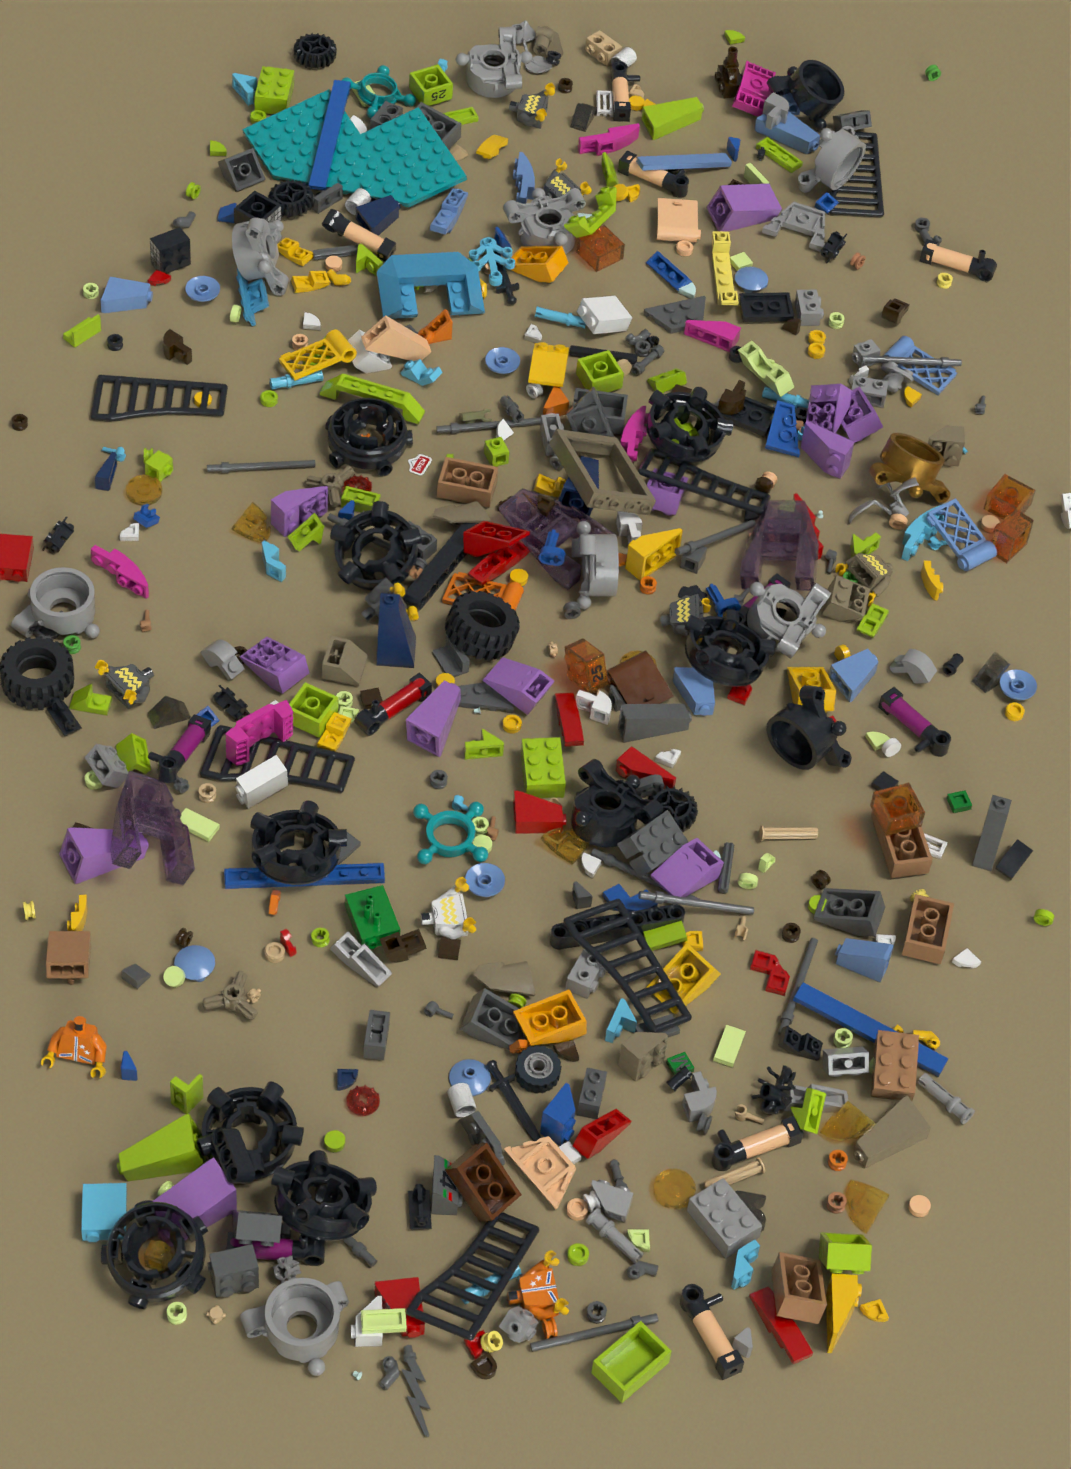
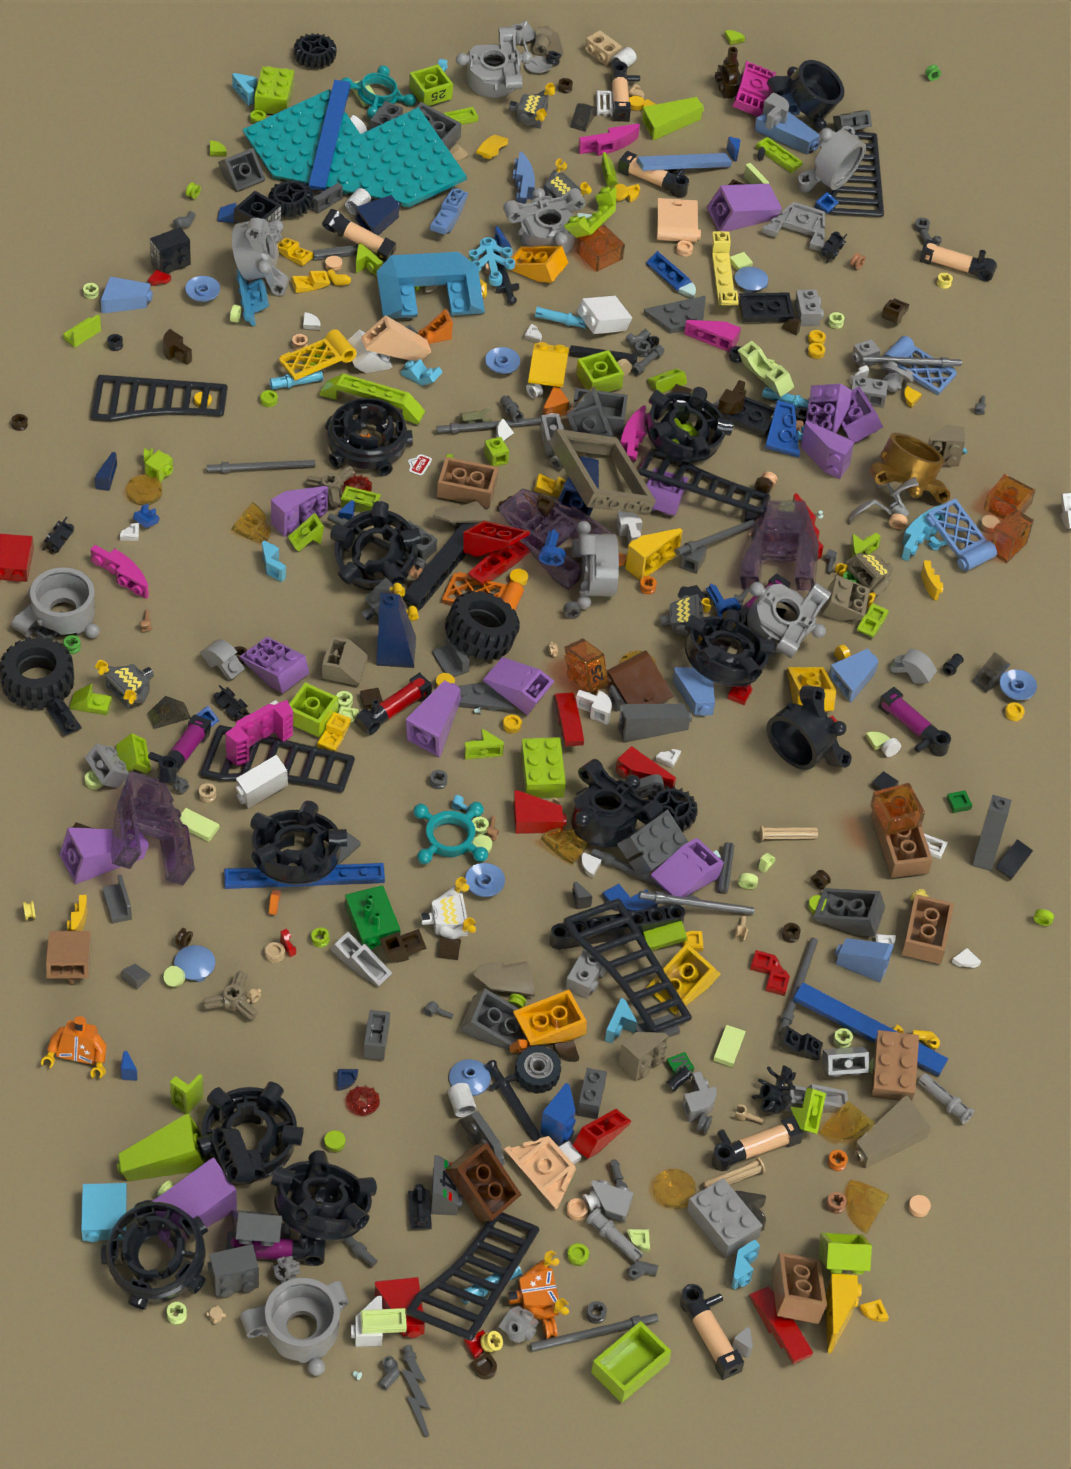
medium azure hand [102,447,126,462] -> none
clear yellow brick [144,1240,174,1271] -> none
none -> dark grey panel [102,874,132,924]

